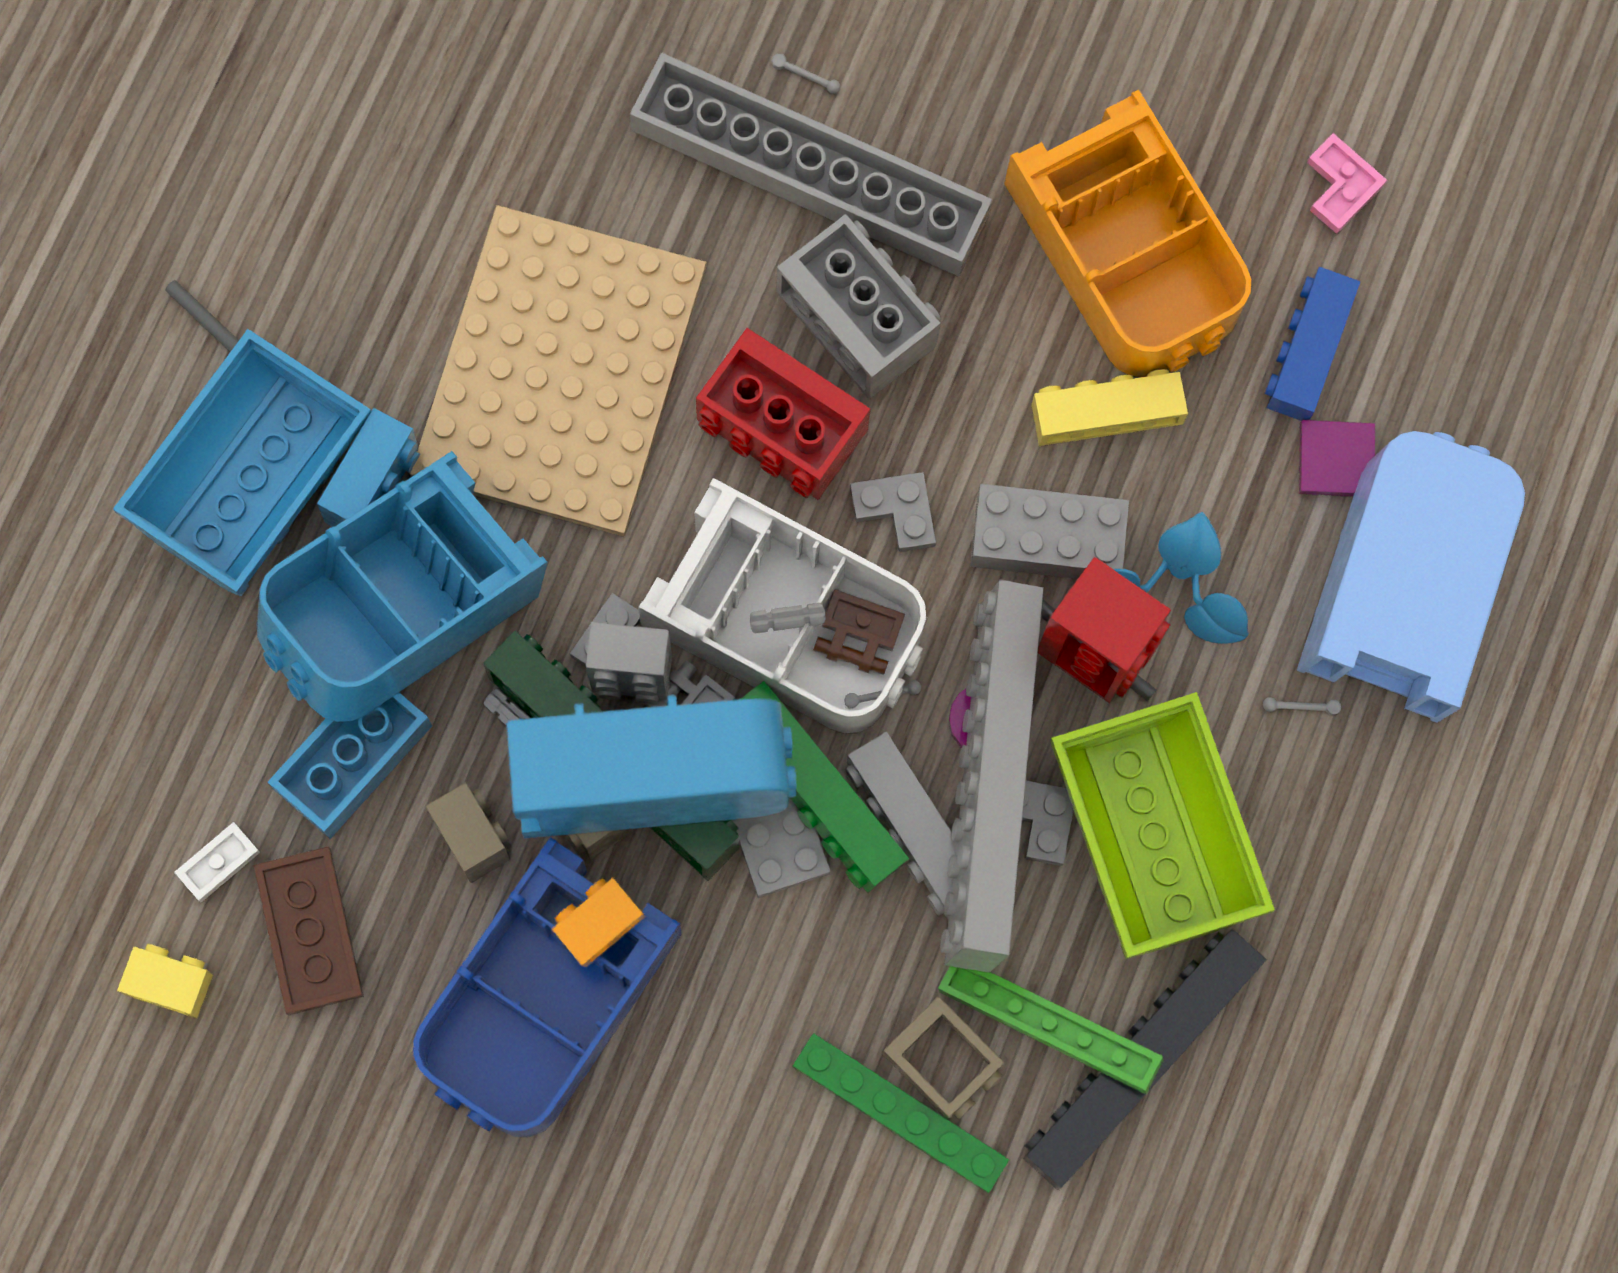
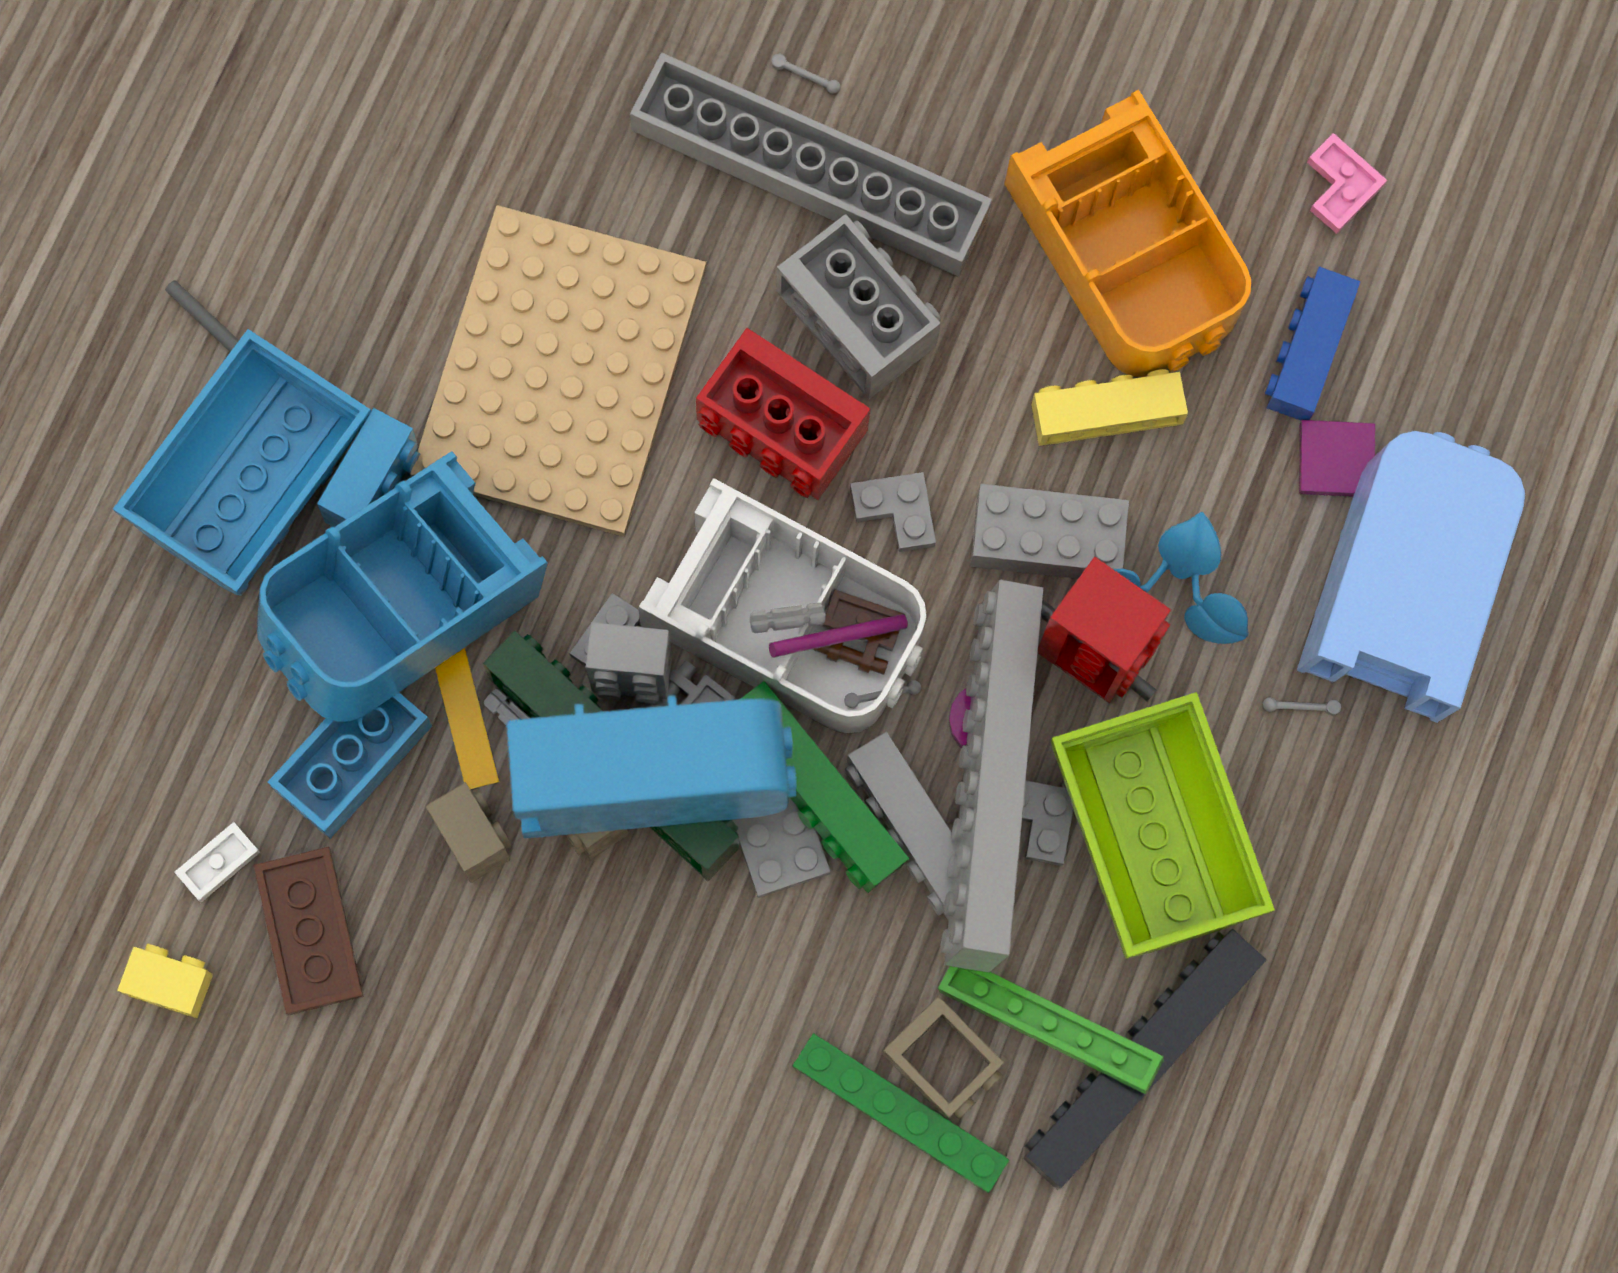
blue piece [413,837,682,1137] -> none
light orange brick [552,878,646,967] -> none
none -> yellow sticker [435,648,499,789]
none -> magenta bar [768,614,908,658]

